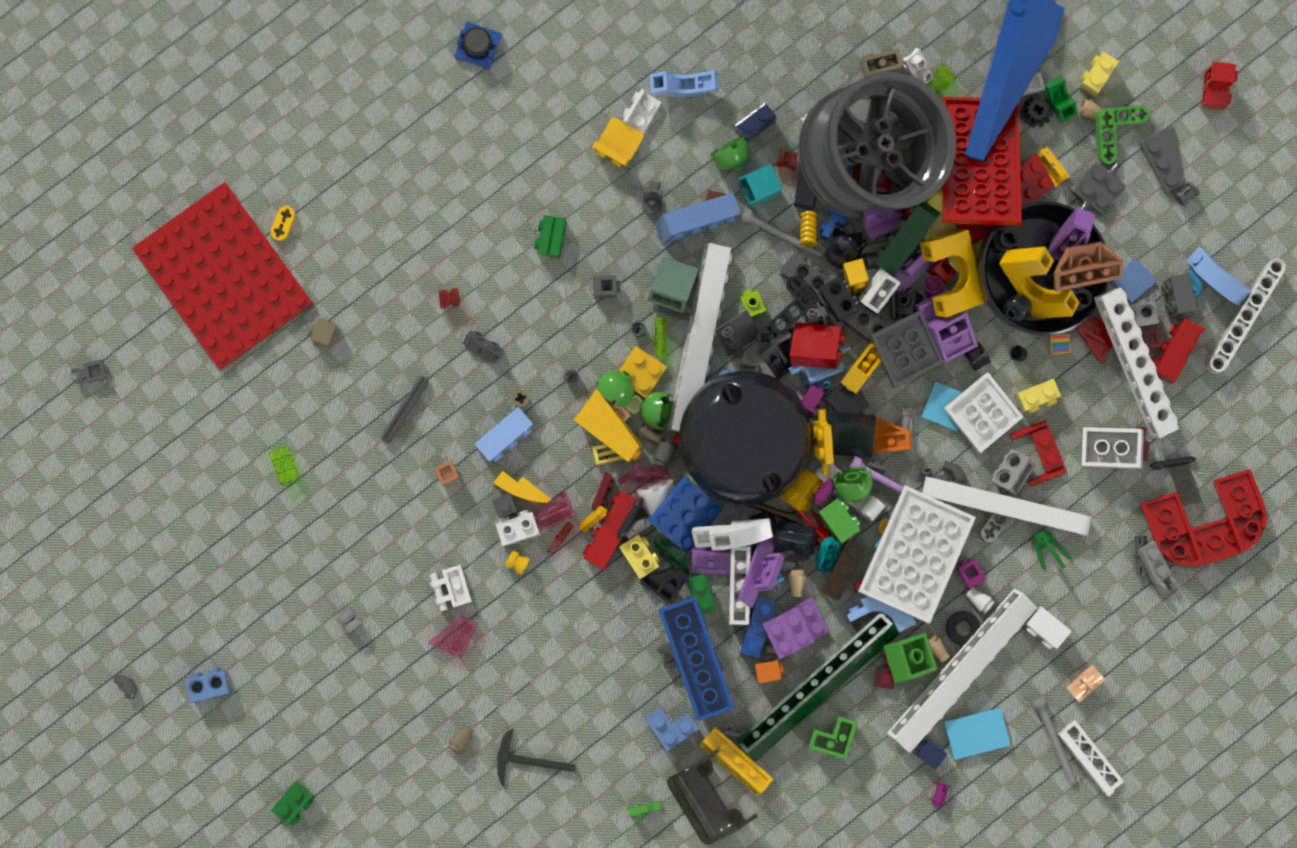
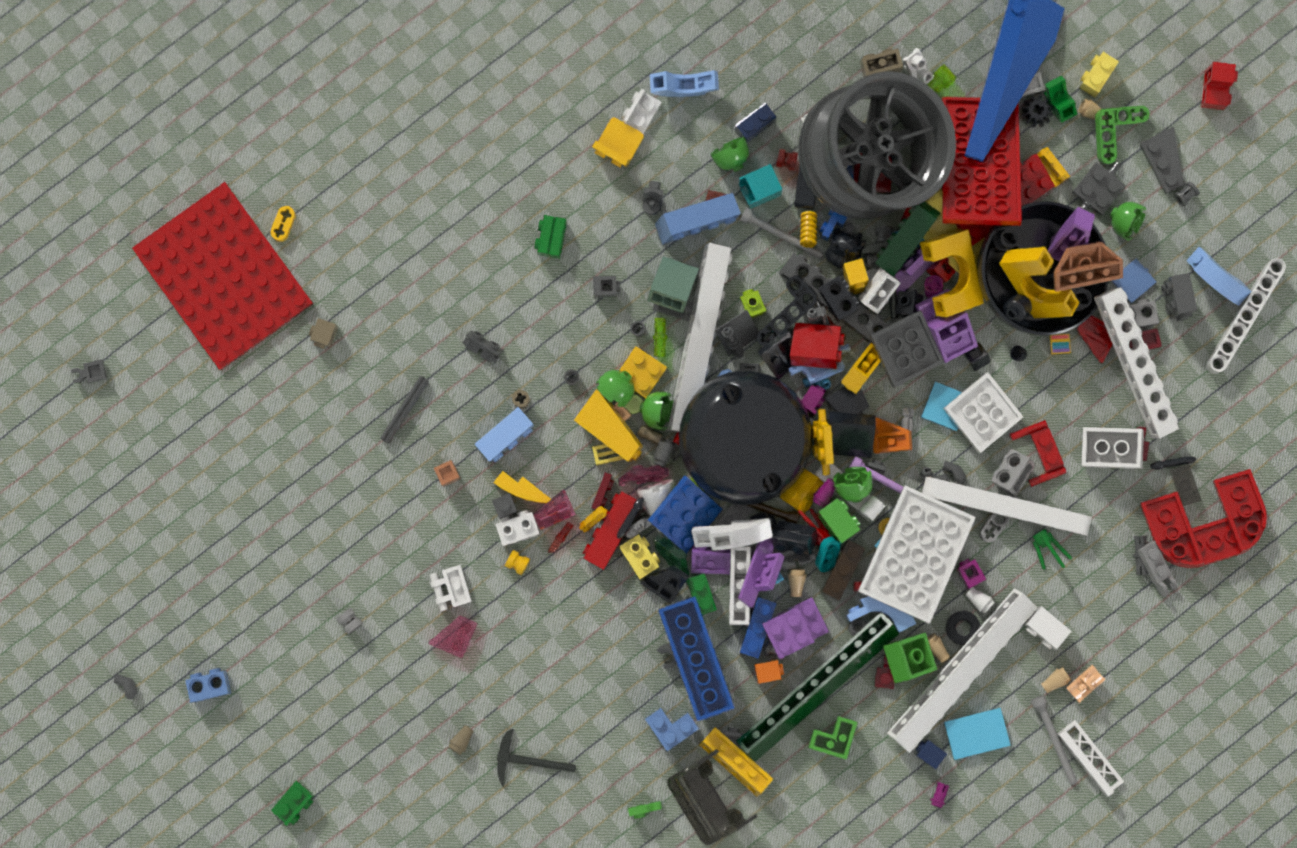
clear neon green axle [269,445,299,485] -> none
clear red wheel [439,288,460,309] -> none
piece [454,22,502,70] -> none
medium lavender bracket [863,207,902,239] -> none
light yellow brick [1015,379,1061,414] -> none
red wedge [1153,318,1205,384] -> none
dark azure arm [1187,269,1203,297] -> none
none -> tan cone [1041,667,1071,693]
none -> bright green cylinder [1110,202,1146,241]

